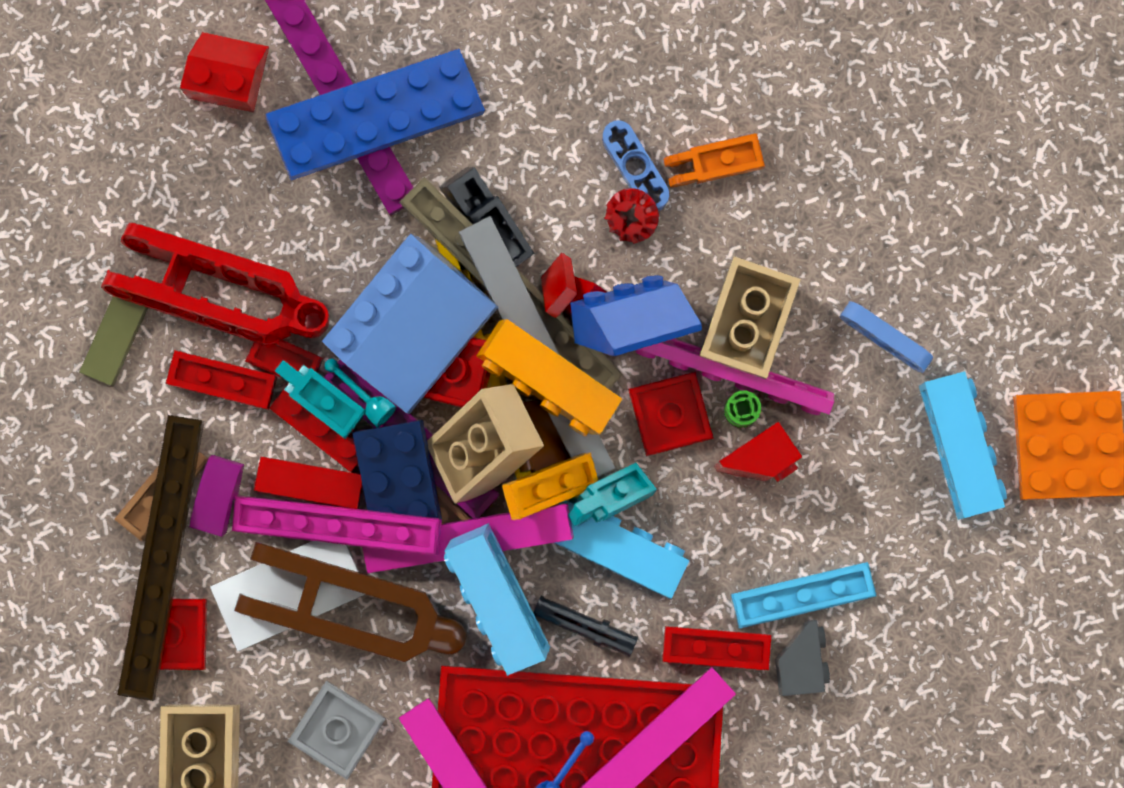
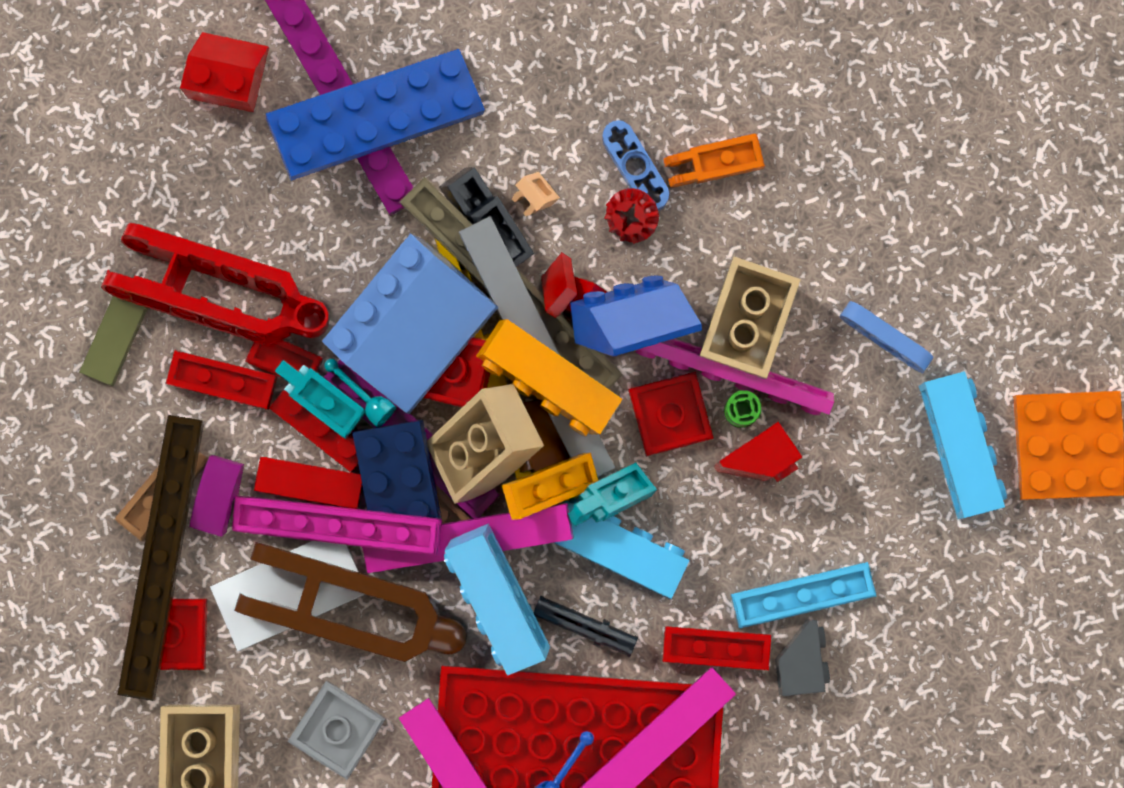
none -> light nougat tile [512,172,560,216]

